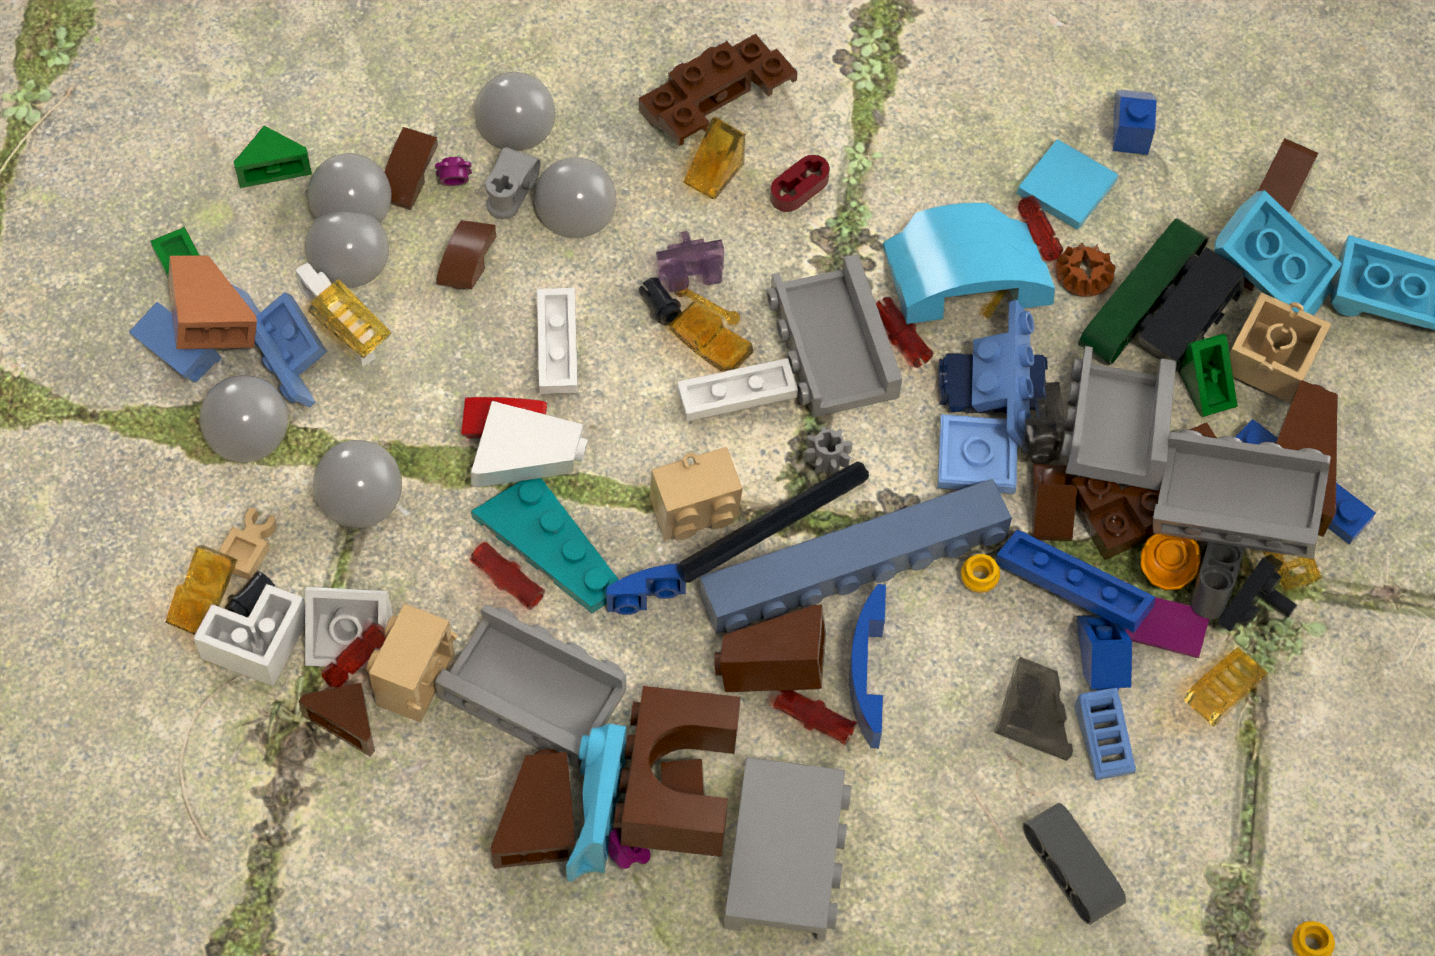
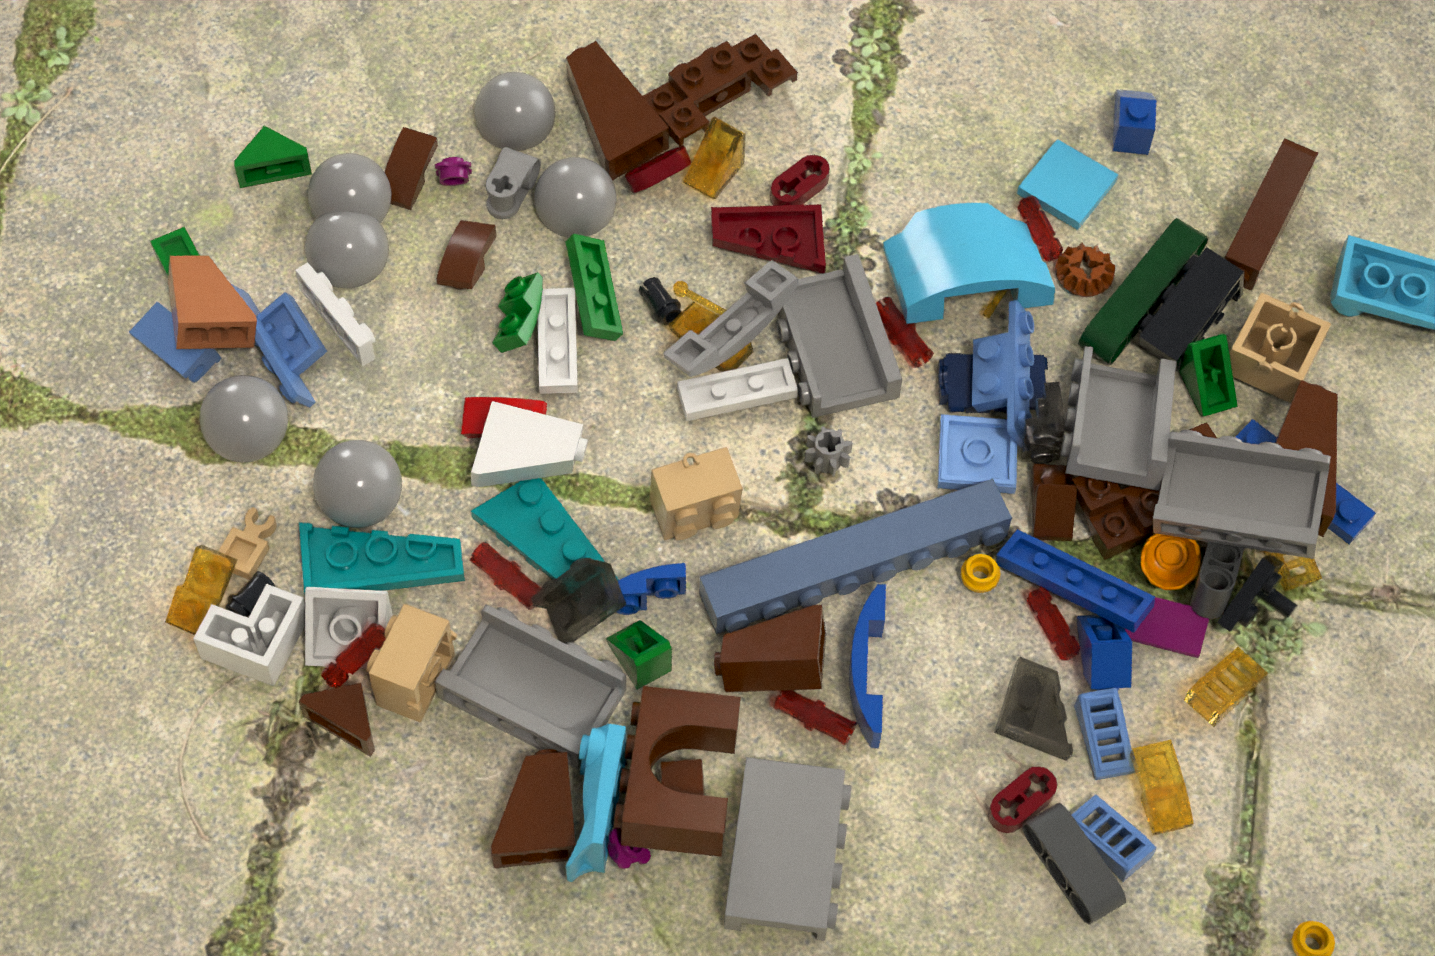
clear yellow slope [308,279,392,358] -> none
clear purple hips [656,231,724,292] -> none
black axle [676,461,869,583] -> none
medium azure slope [1214,190,1342,316] -> none
none -> teal wing [299,522,465,594]
none -> green slope [492,272,543,353]
none -> clear smoke bracket [530,558,626,644]
none -> green plate [565,234,624,341]
none -> reddish brown slope [566,41,669,181]
none -> green slope [606,620,672,690]
none -> dark red beam [625,145,692,193]
none -> light grey slope [663,260,799,377]
none -> dark red wing [711,204,826,274]
none -> dark red beam [988,766,1057,833]
none -> clear red axle [1027,587,1080,661]
none -> medium blue slope [1071,794,1157,882]
none -> clear yellow slope [1130,740,1194,836]

